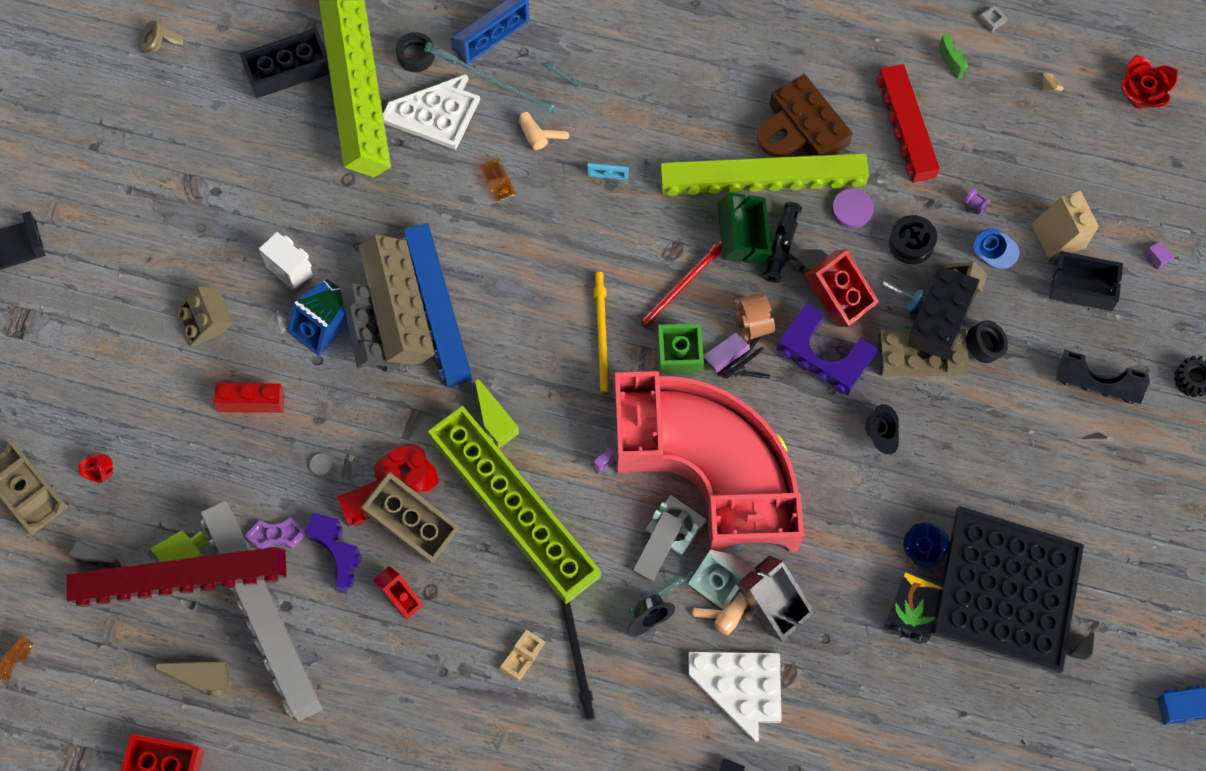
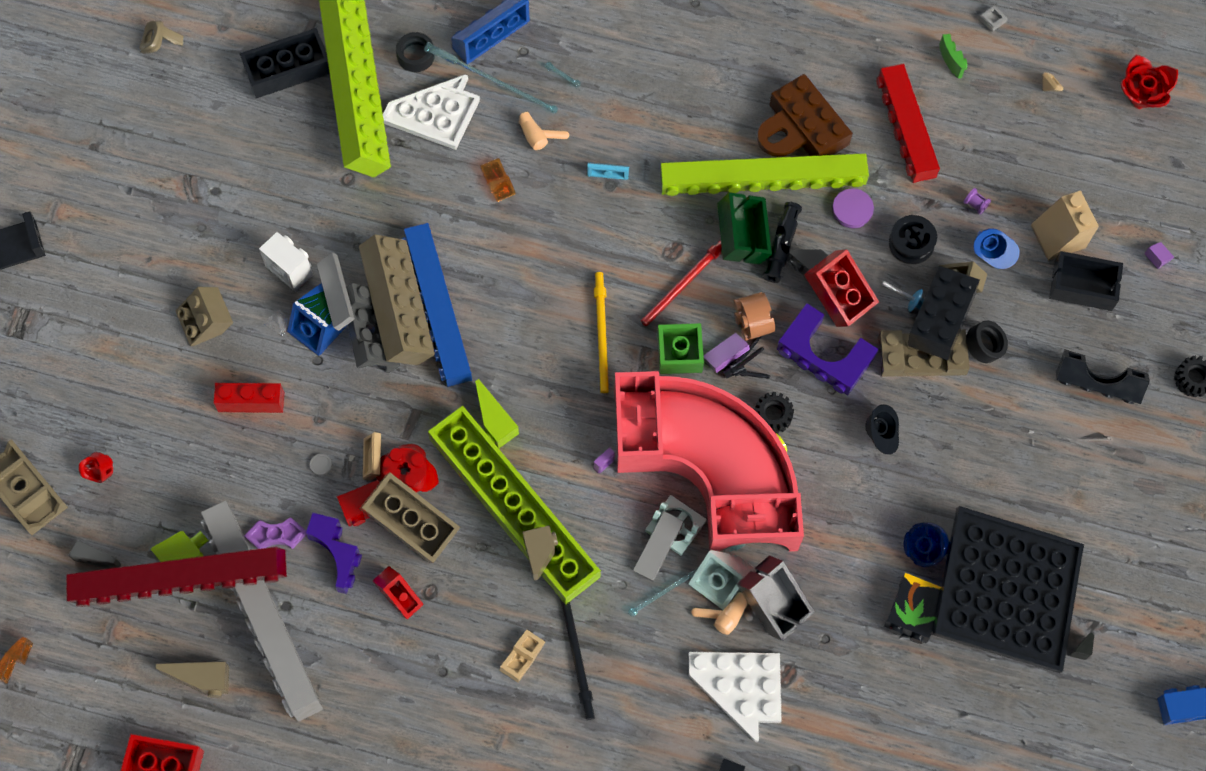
black piece [627,594,675,637] -> none
none -> light grey tile [317,252,355,331]
none -> tan tile [363,432,381,481]
none -> dark tan slope [523,526,558,581]
none -> black tyre [754,392,794,434]

